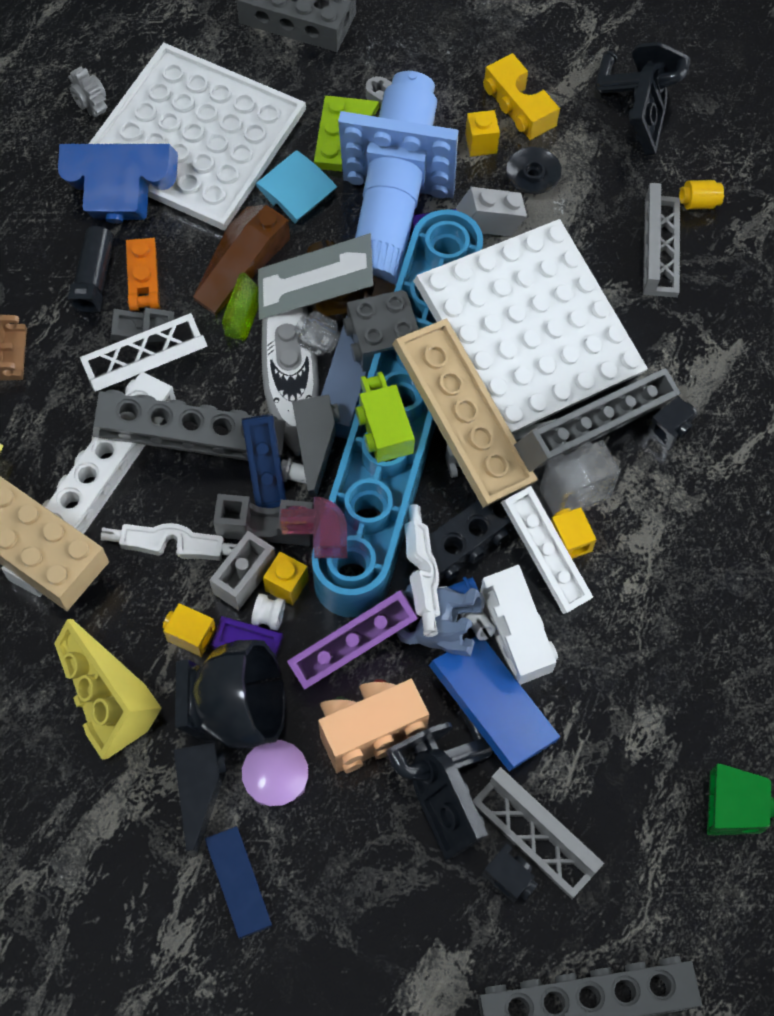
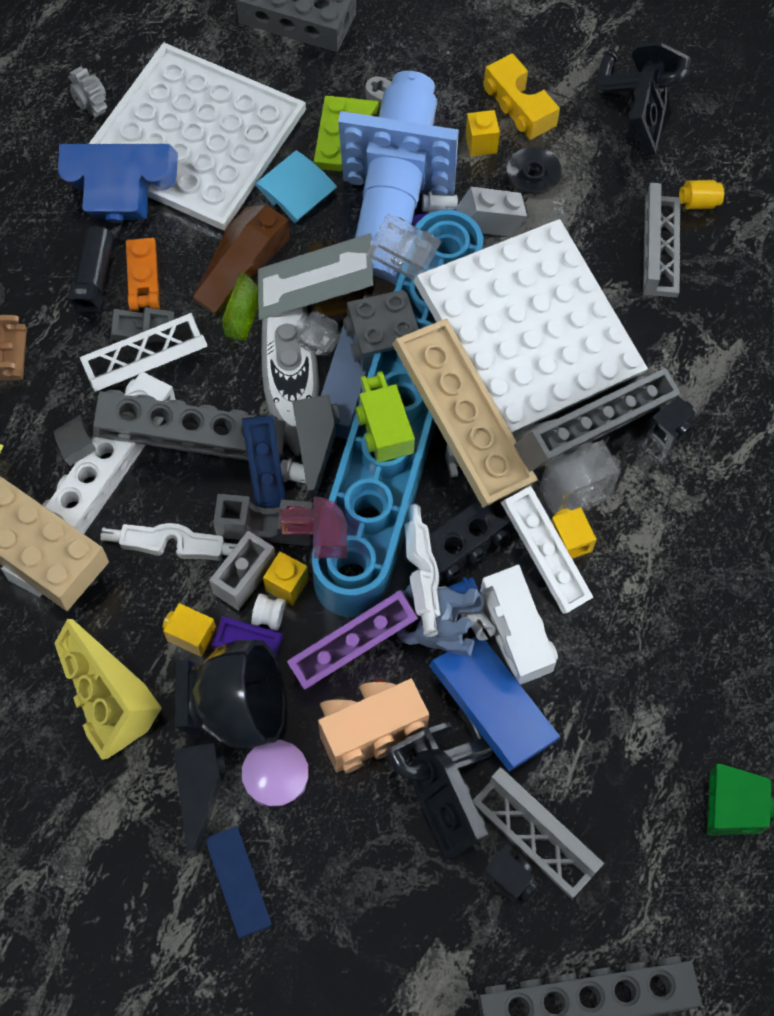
none -> dark grey slope [54,415,96,466]
none -> clear brick [366,213,441,280]
none -> white pin [422,192,458,213]

